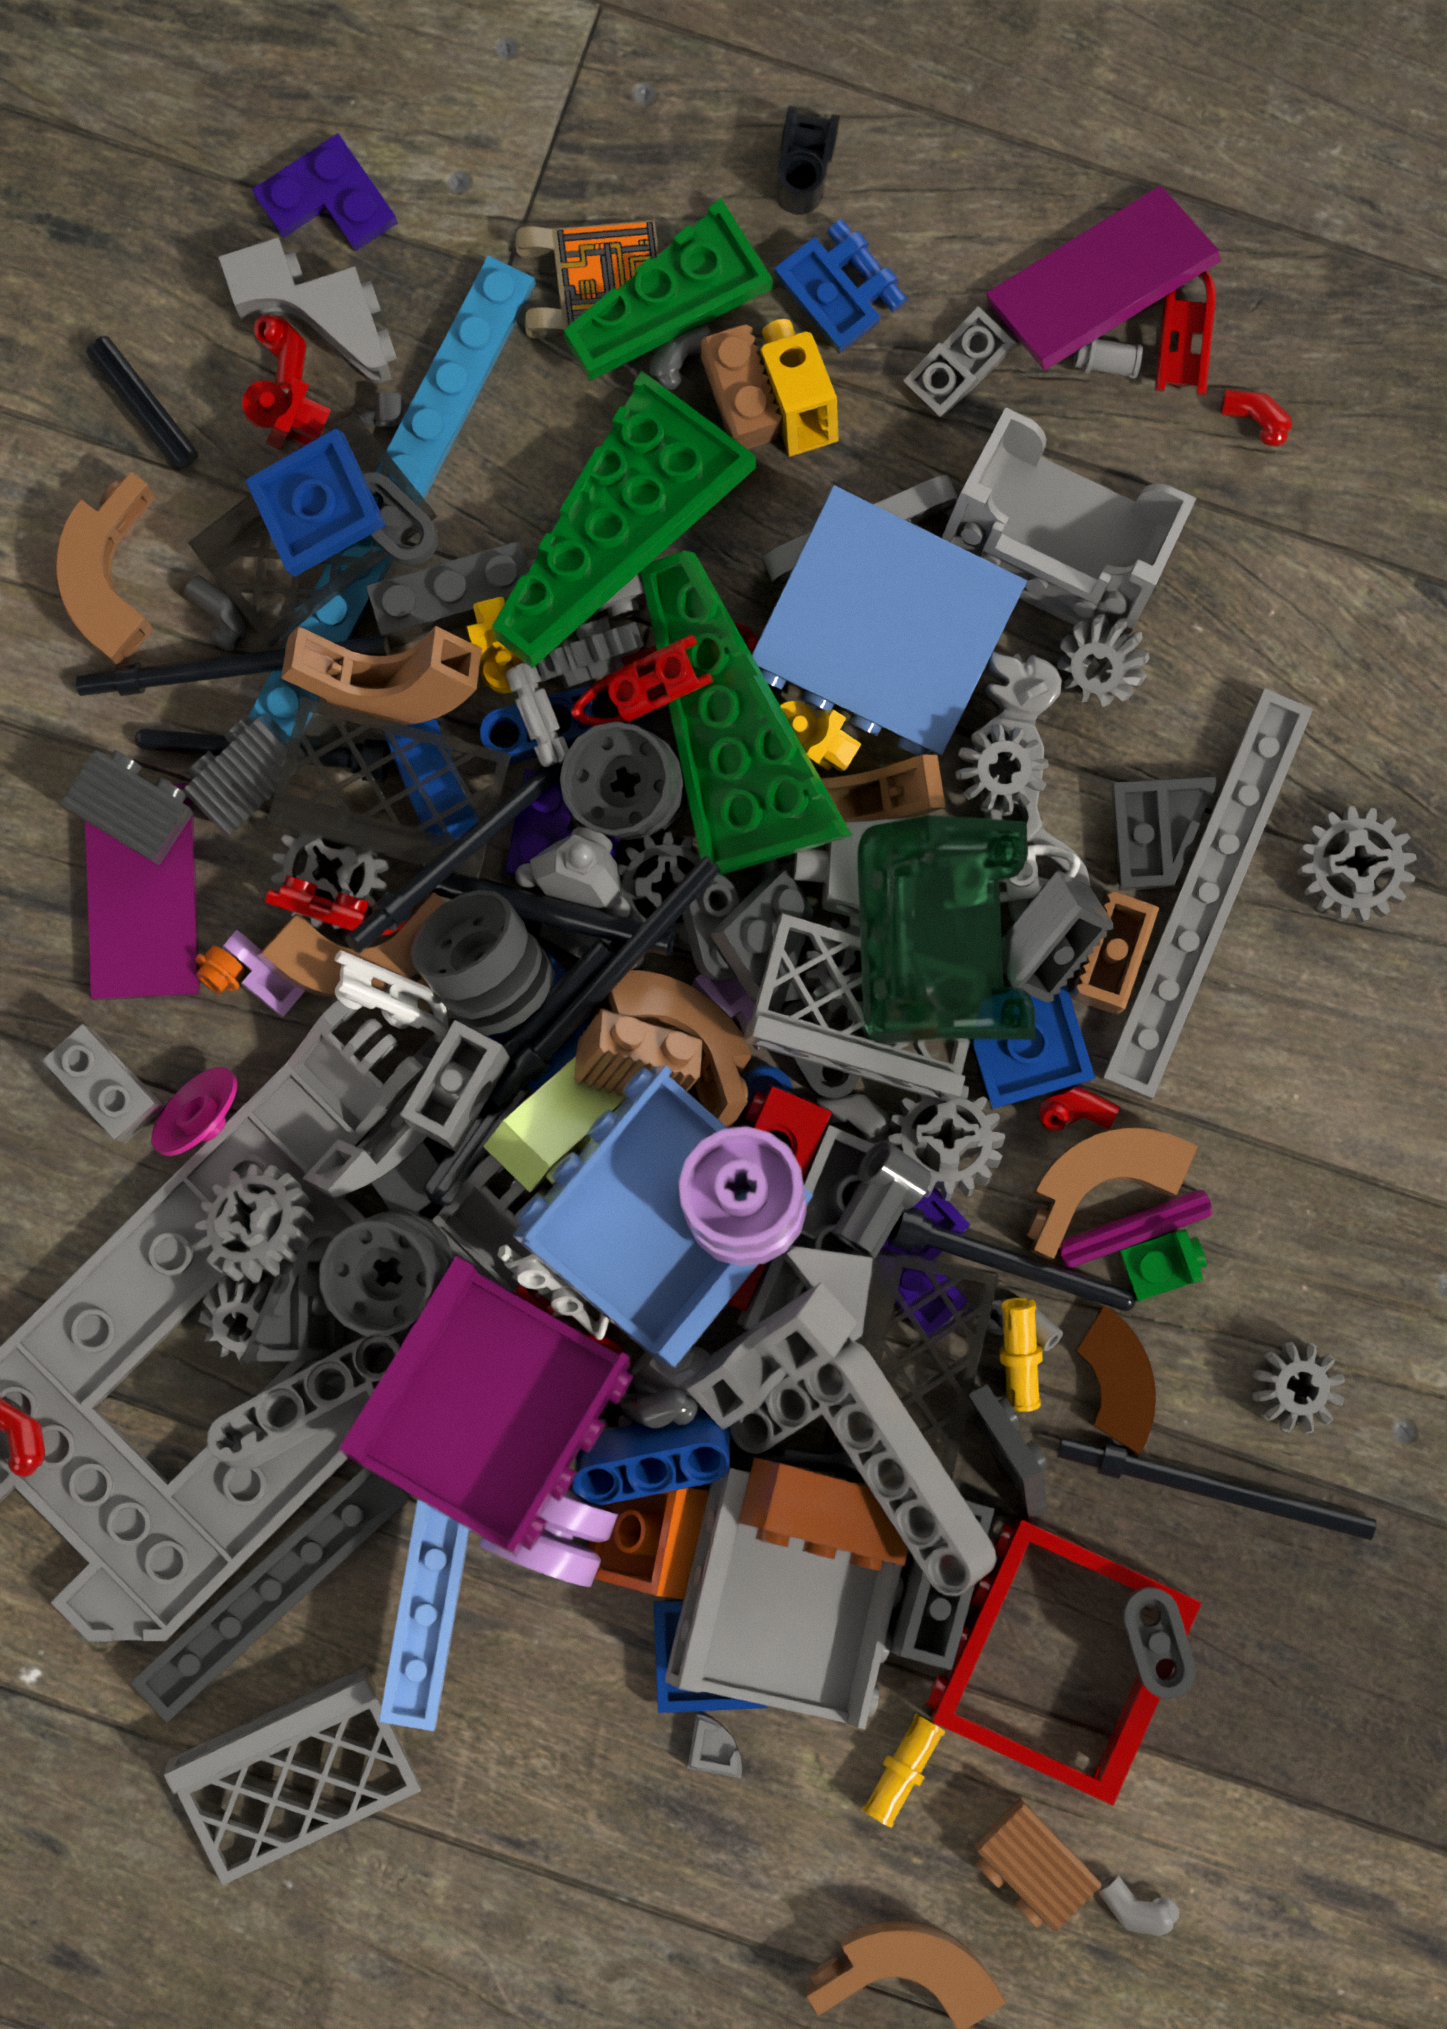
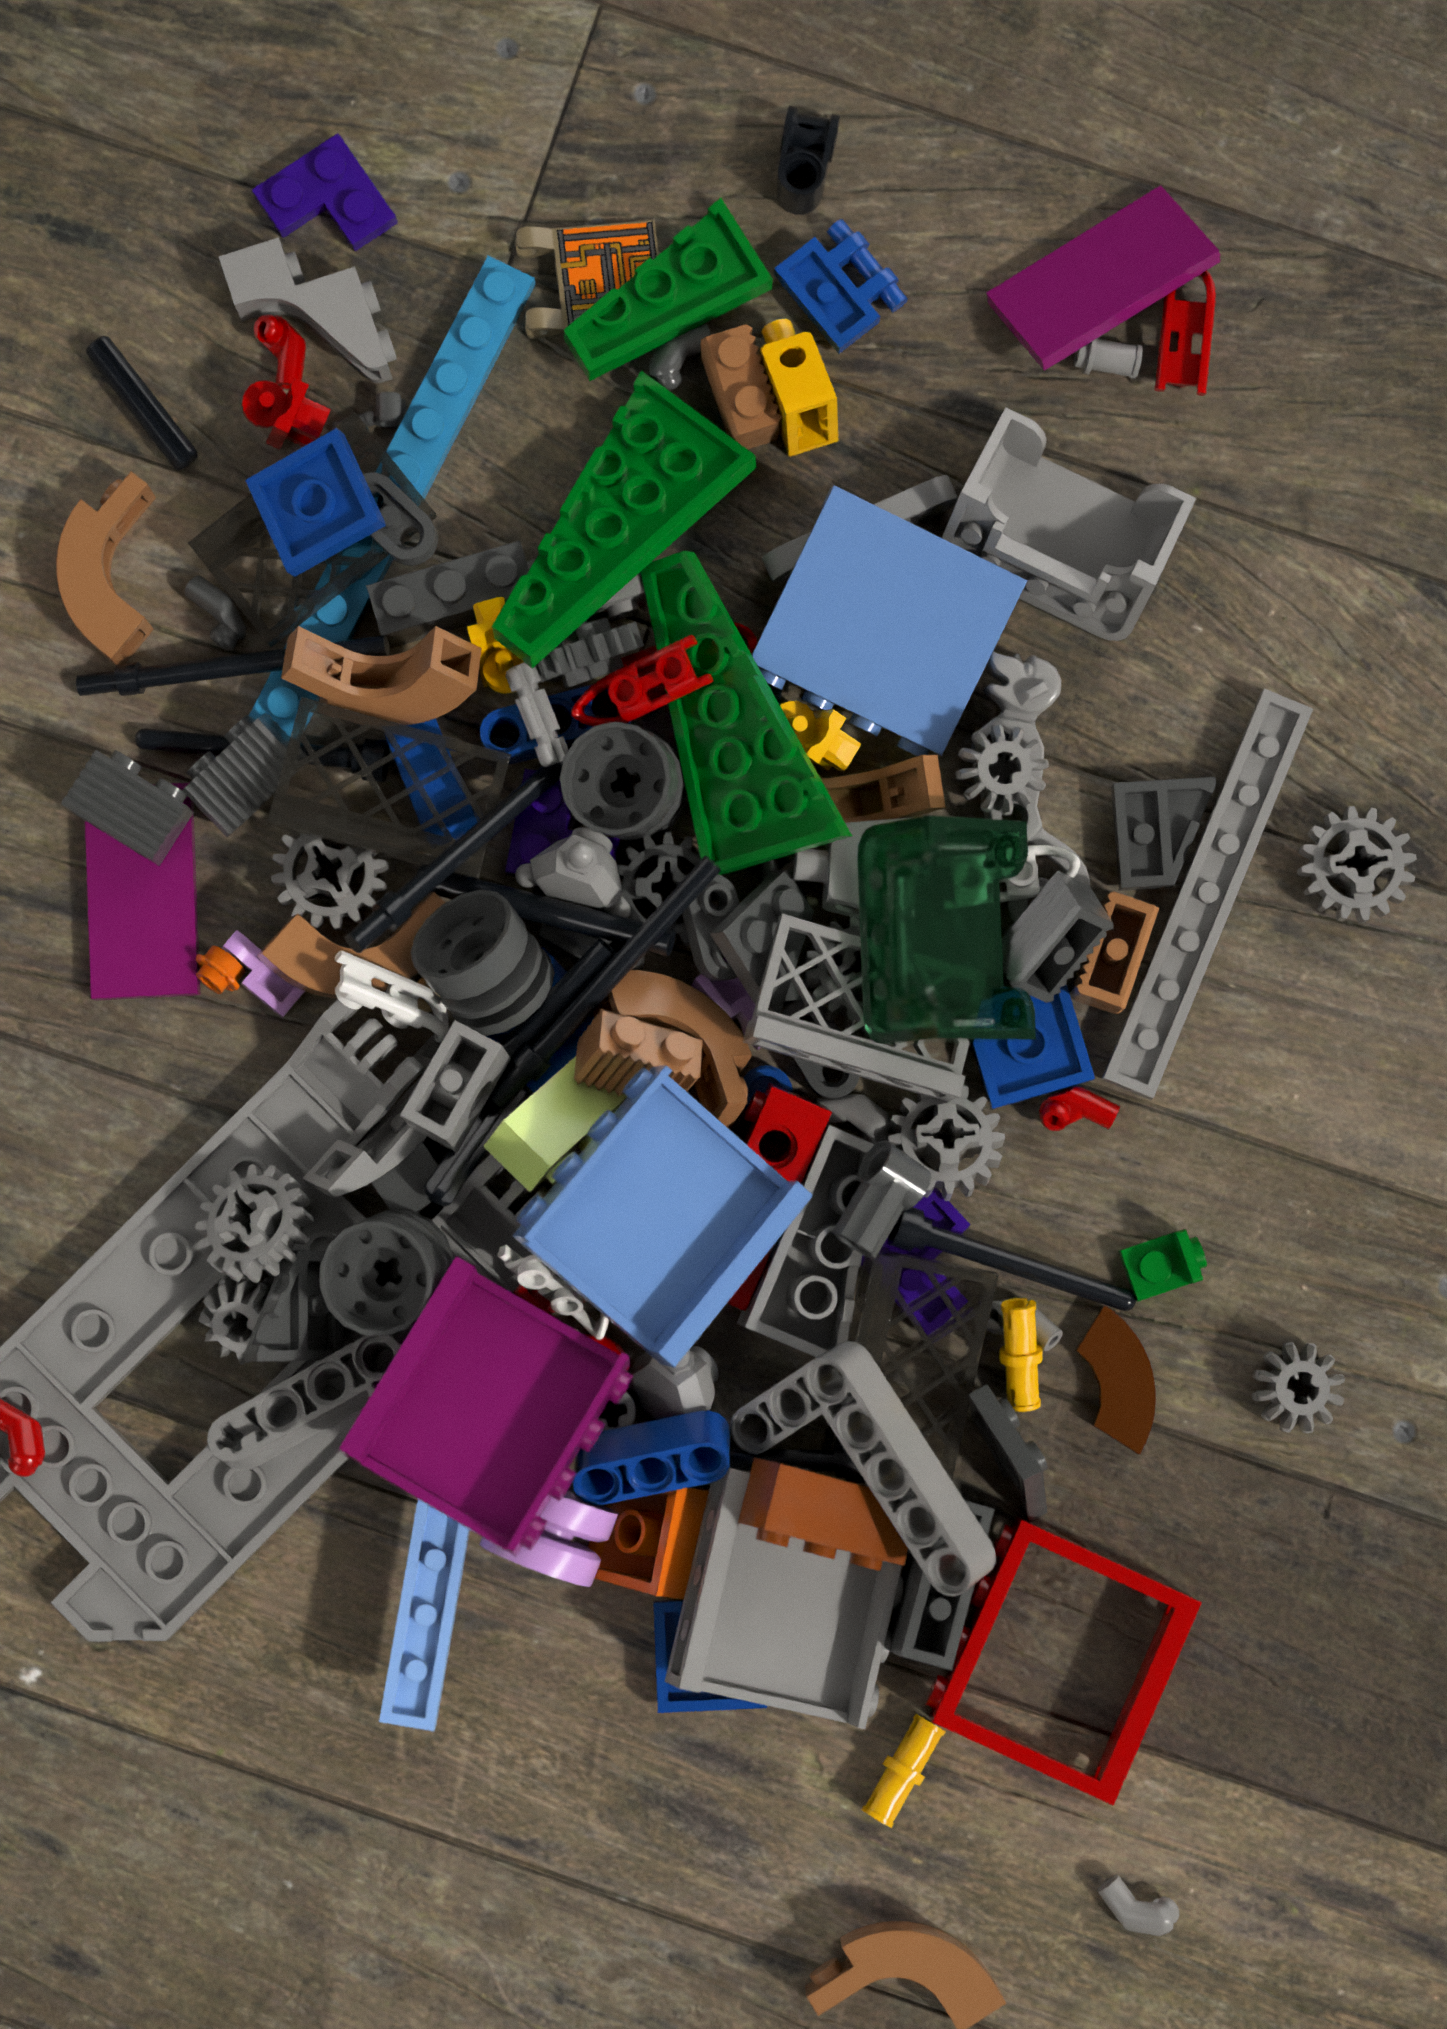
light grey brick [42,1024,165,1144] -> none
dark grey plate [130,1468,412,1723] -> none
dark pink dish [151,1067,238,1156] -> none
light grey fence [164,1666,422,1886] -> none
red piece [265,875,408,936] -> none
dark grey arm [621,1387,697,1428] -> none
lavender wheel [679,1127,807,1266] -> none
light grey arch [687,1282,858,1430] -> none
light grey tile [687,1712,742,1778] -> none
light grey slope [782,1246,873,1342] -> none
light grey slope [903,306,1017,418] -> none
medium nougat brick [974,1798,1102,1932] -> none
medium nougat arch [1026,1128,1198,1260] -> none
light grey gear [1057,614,1149,708] -> none
black bar [1057,1436,1377,1540] -> none
magenta axle [1058,1190,1213,1268] -> none
dark grey plate [1122,1587,1196,1699] -> none
red arm [1221,389,1292,446] -> none

